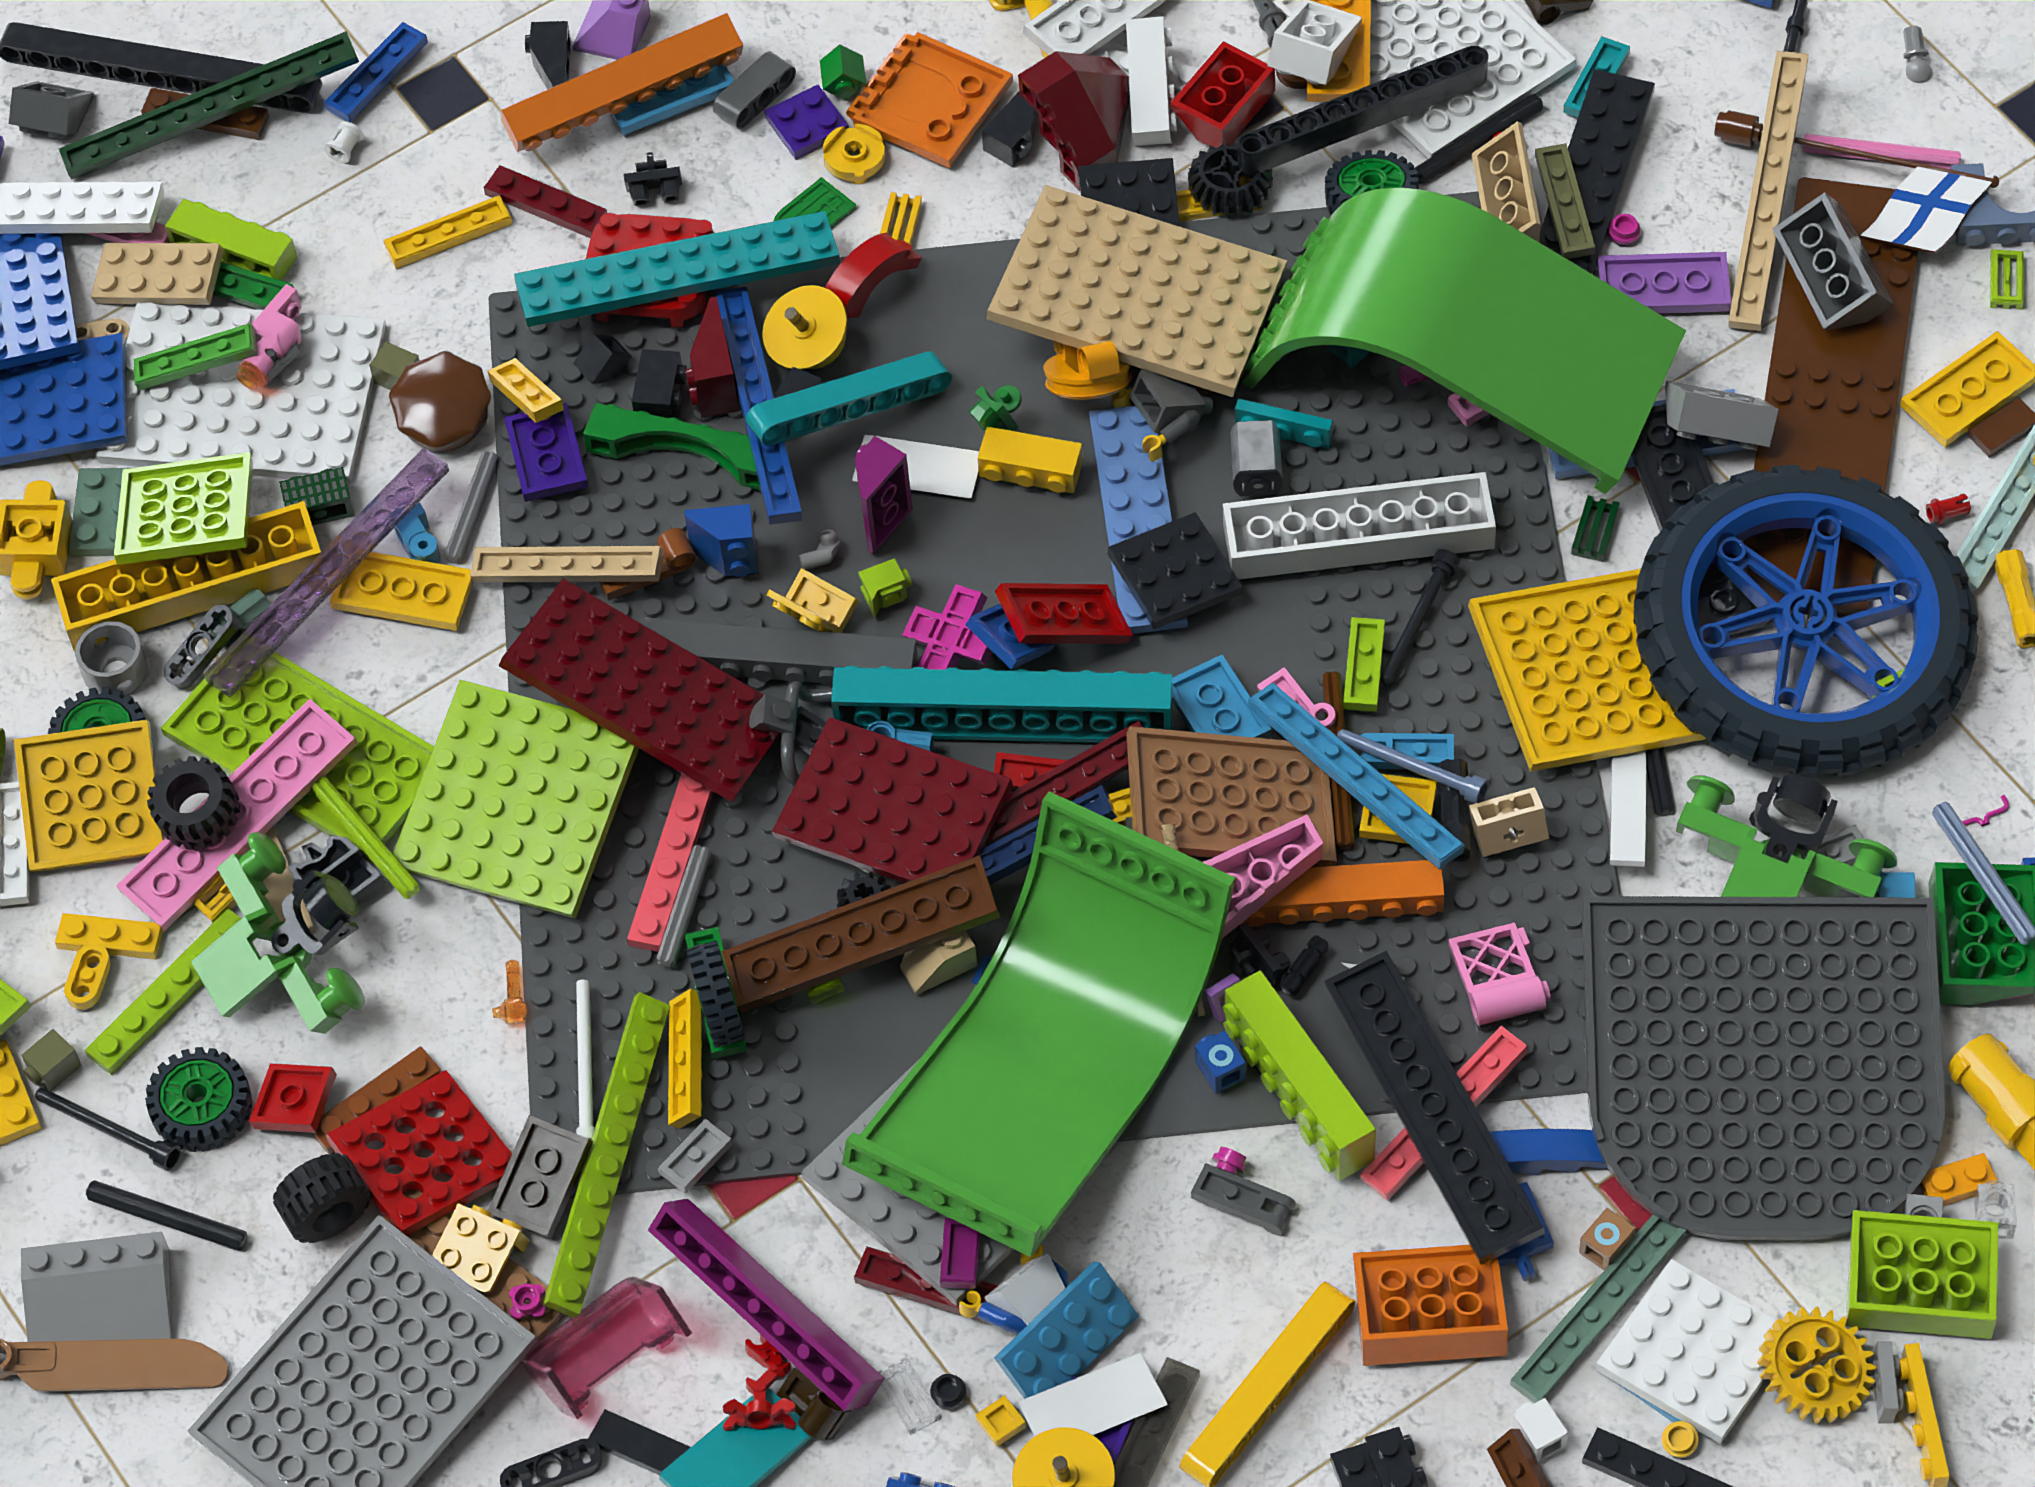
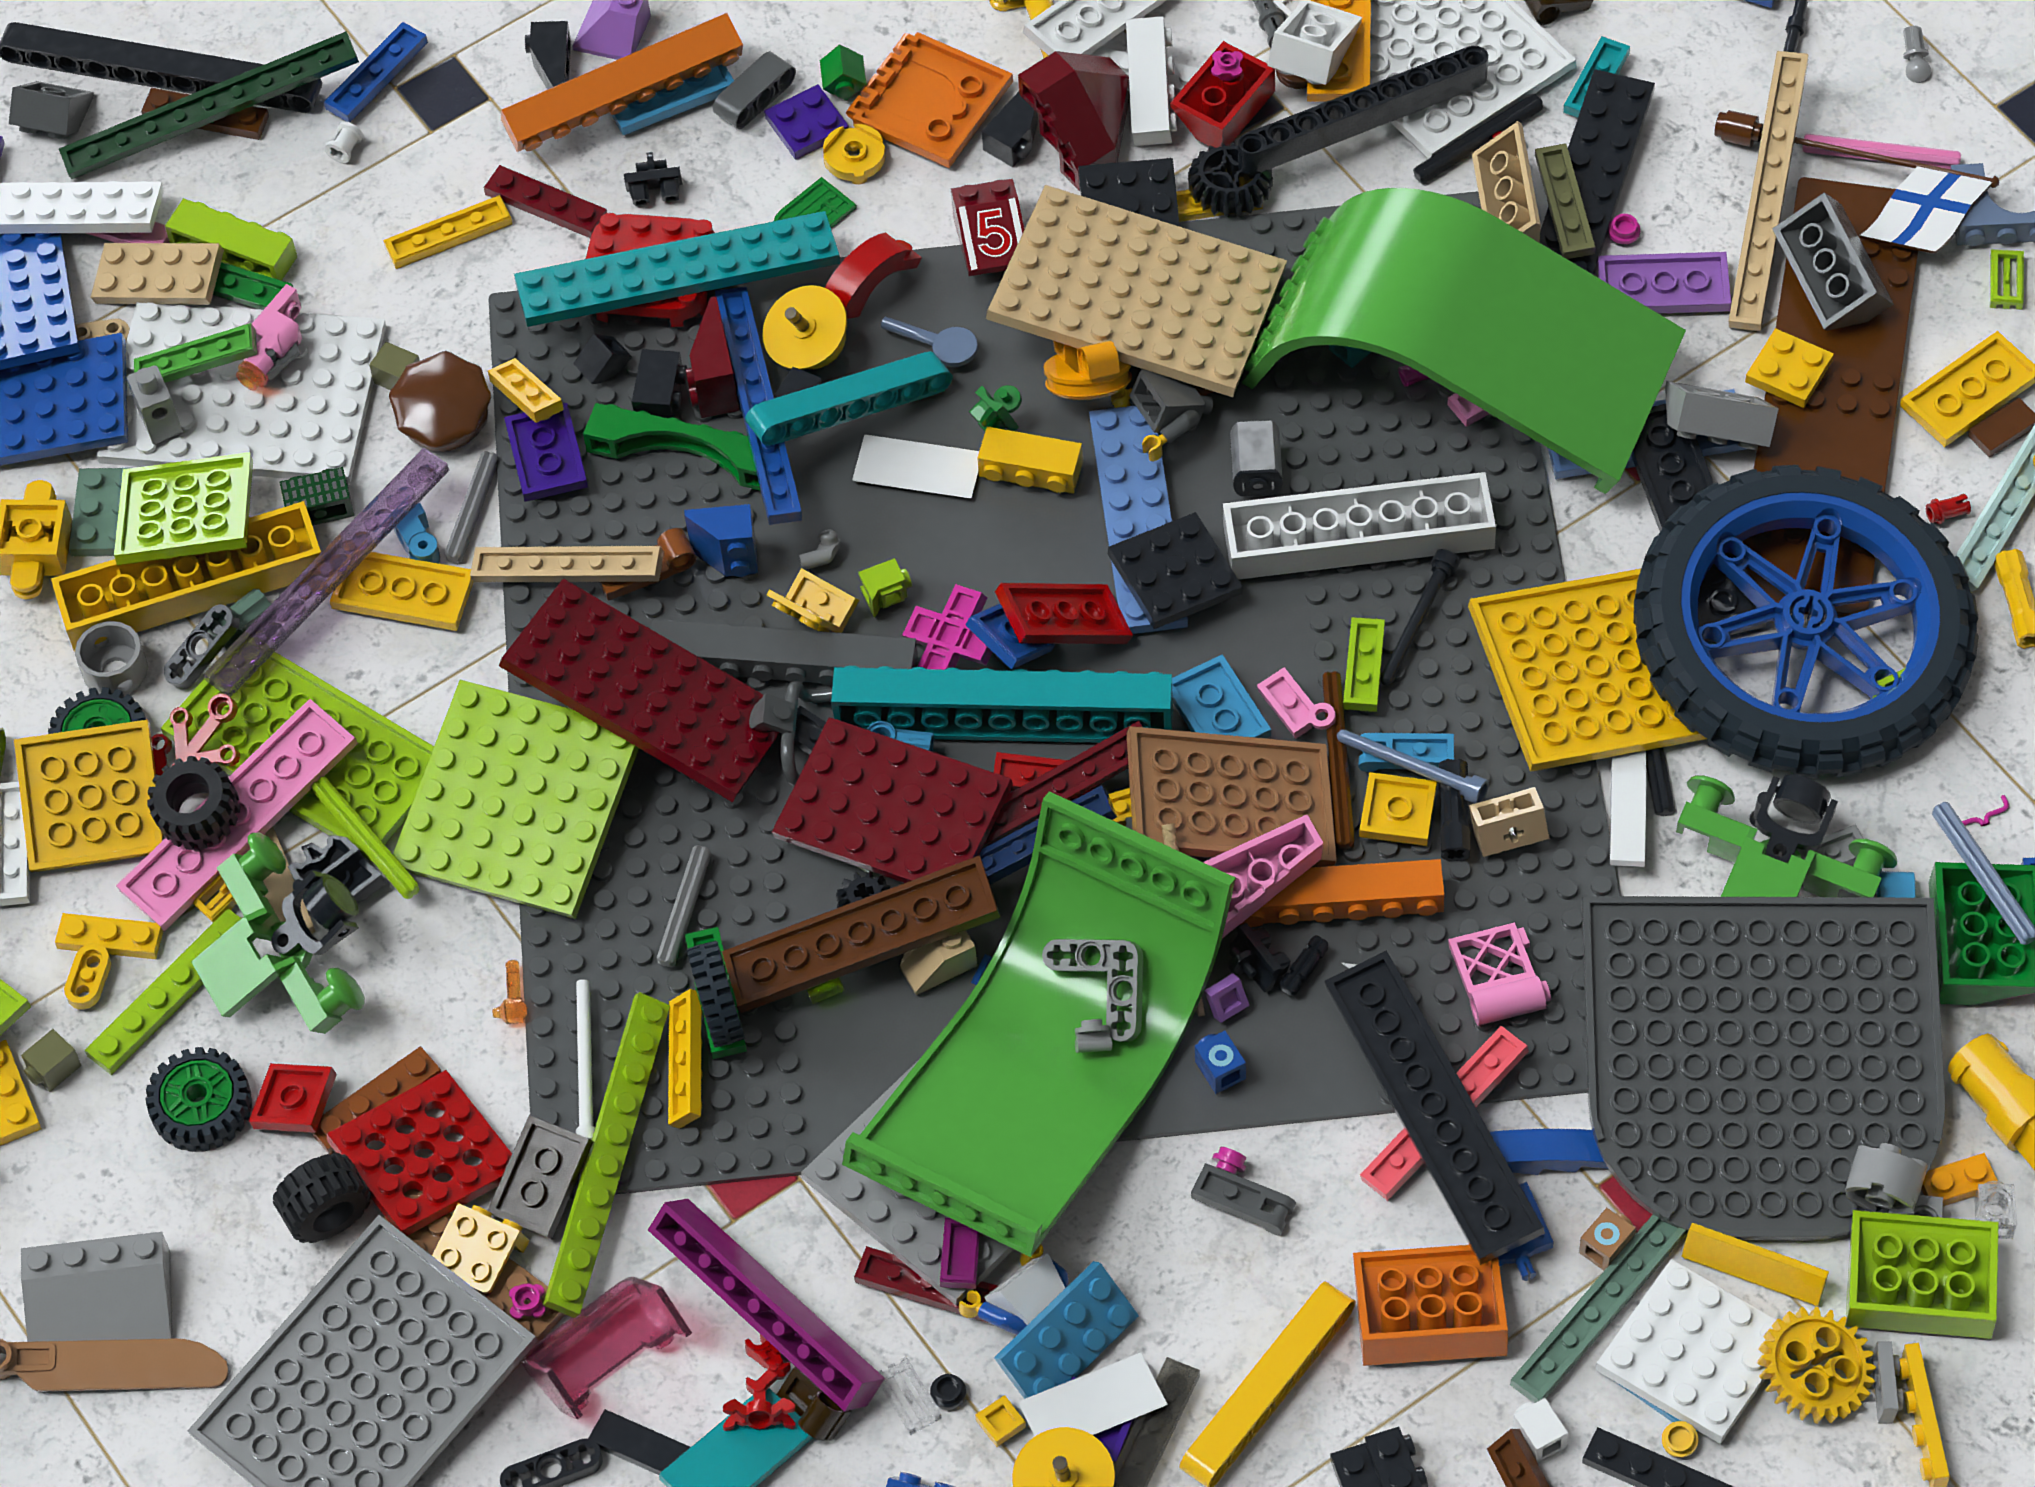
black piece [35,1088,181,1171] -> none
black axle [85,1180,248,1251] -> none
coral plate [627,773,714,952] -> none
light grey plate [658,1119,733,1194] -> none
magenta slope [855,436,913,554] -> none
yellow tile [880,192,922,245] -> none
lime brick [1223,970,1376,1181] -> none
teal plate [1235,399,1333,449] -> none
dark azure tile [1248,683,1465,870] -> none
wheel [1325,150,1419,214] -> none
dark green tile [1571,495,1620,562] -> none
none -> light grey torso [126,365,183,445]
none -> plant [151,694,240,776]
none -> sand blue piece [881,316,978,367]
none -> dark red slope [950,178,1025,276]
none -> light grey beam [1042,939,1143,1042]
none -> light grey plate [1075,1019,1112,1053]
none -> dark pink plate [1211,51,1243,81]
none -> yellow tile [1681,1223,1829,1306]
none -> yellow plate [1745,328,1834,408]
none -> light grey brick [1845,1143,1928,1215]

